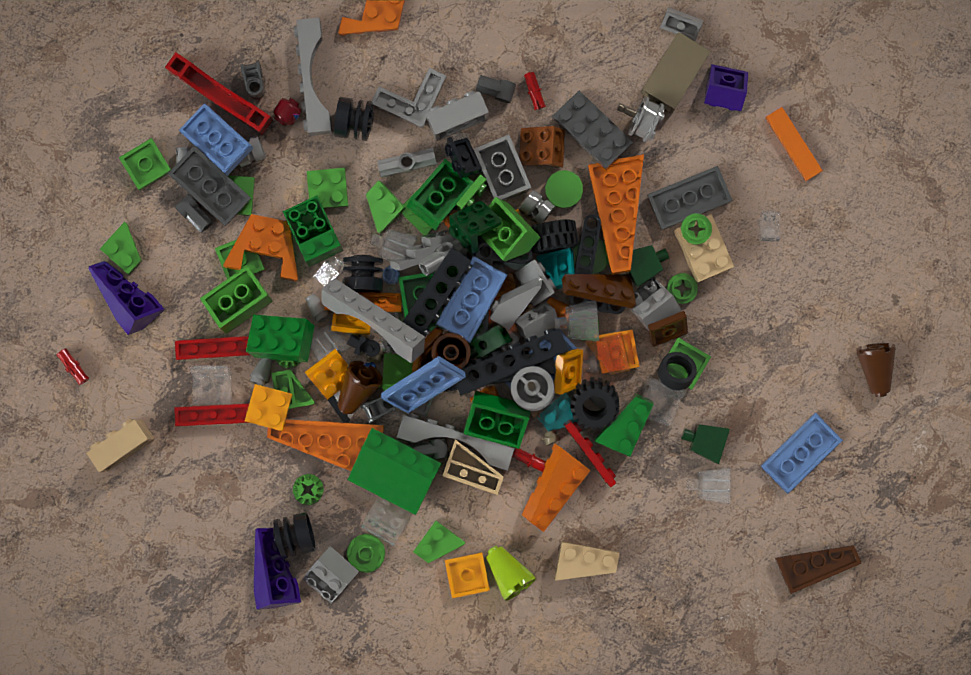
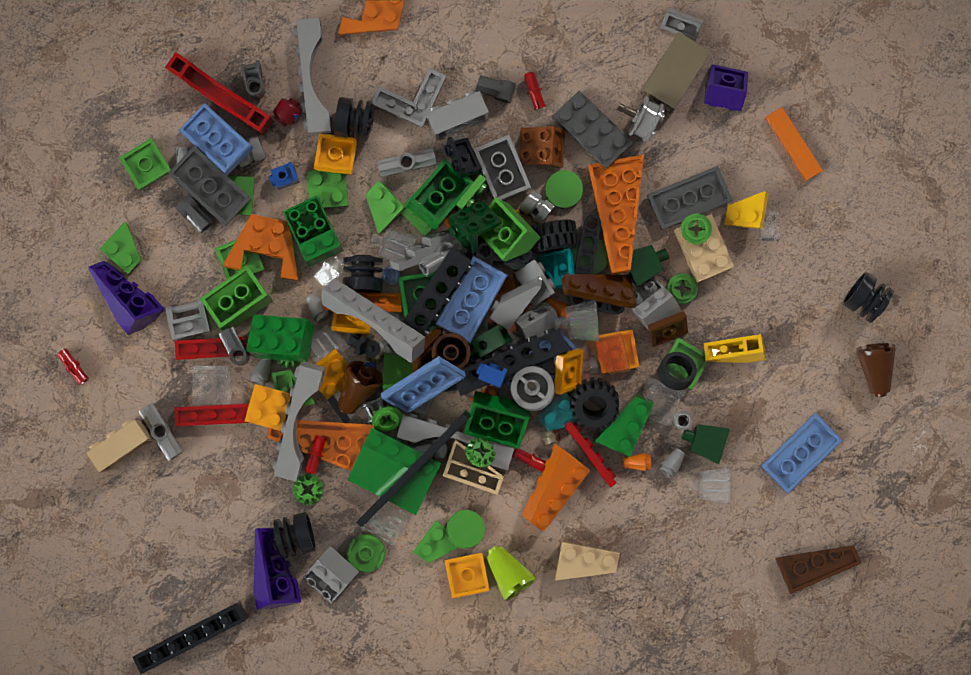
none -> black brick [132,601,249,674]
none -> light grey piece [138,403,183,461]
none -> light grey plate [165,299,211,340]
none -> dark grey piece [219,327,250,366]
none -> blue brick [269,162,300,190]
none -> light grey arch [272,362,326,481]
none -> red axle [305,435,327,474]
none -> light orange plate [314,134,357,175]
none -> black tile [356,410,471,527]
none -> bright green gear [371,405,402,432]
none -> bright green tile [446,510,485,549]
none -> bright green gear [465,437,496,467]
none -> blue brick [476,362,508,388]
none -> orange cone [624,452,652,471]
none -> light grey cone [659,448,685,478]
none -> light grey cone [673,411,692,430]
none -> yellow slope [704,334,766,363]
none -> yellow wing [724,191,769,229]
none -> black wheel [843,271,894,323]

